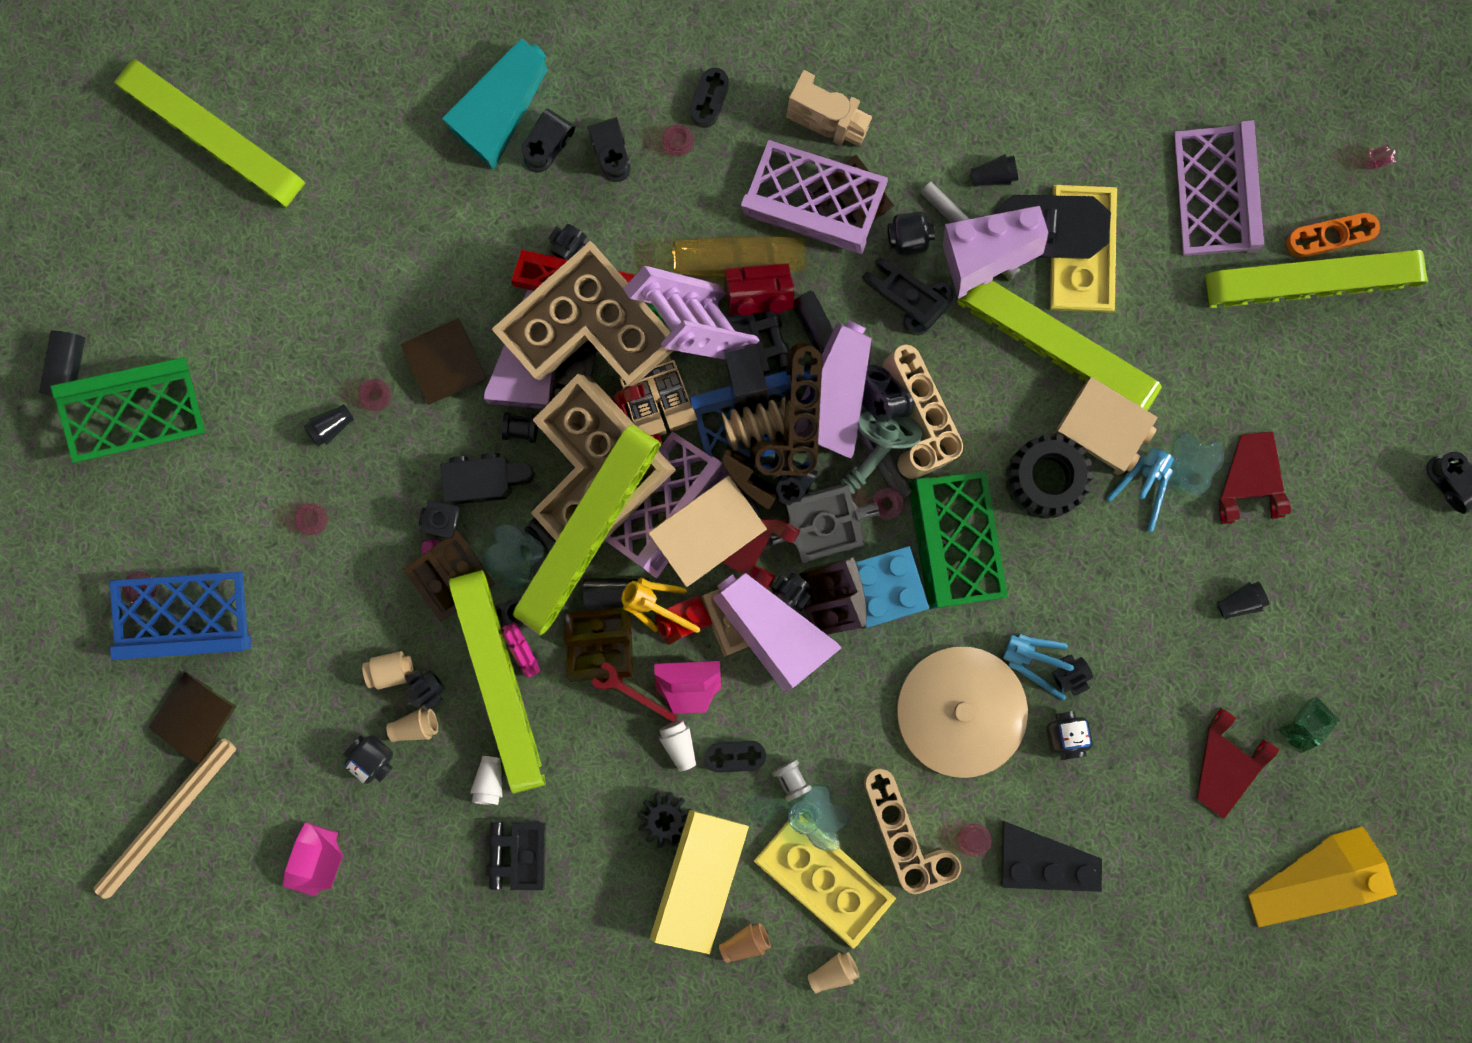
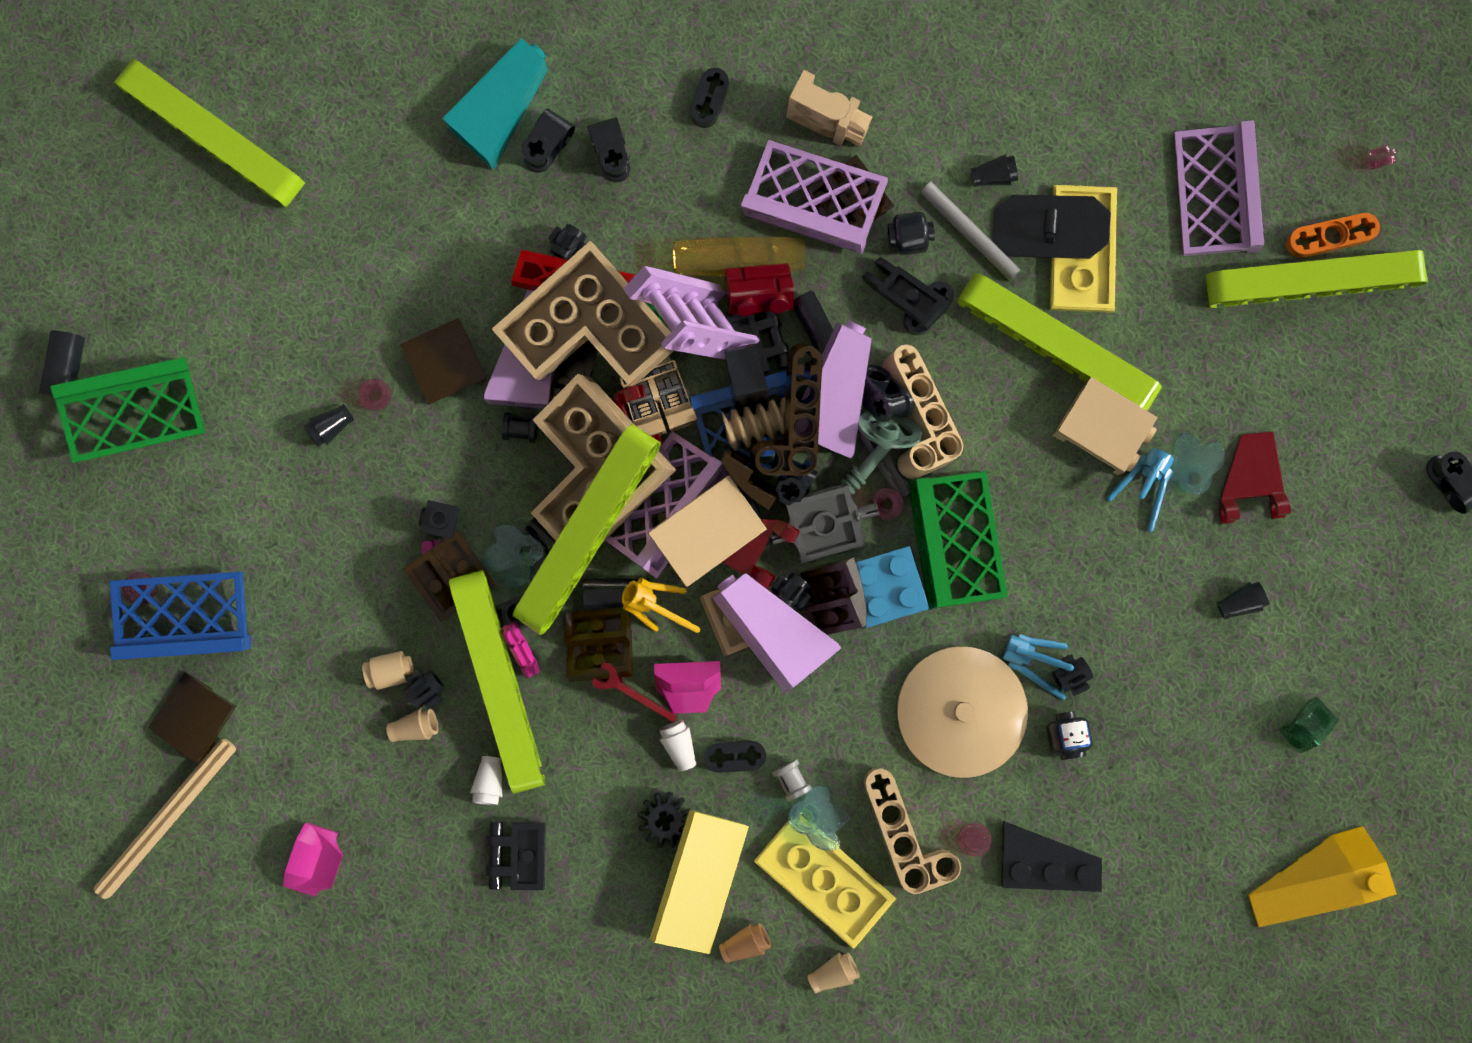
clear pink plate [295,503,328,535] -> none
black head [343,735,393,784] -> none
black hinge [440,453,536,505] -> none
red bracket [655,595,712,645] -> none
clear pink plate [663,125,694,156] -> none
lavender wedge [943,206,1048,299] -> none
black tyre [1005,434,1093,519] -> none
dark red flag [1197,708,1279,819] -> none

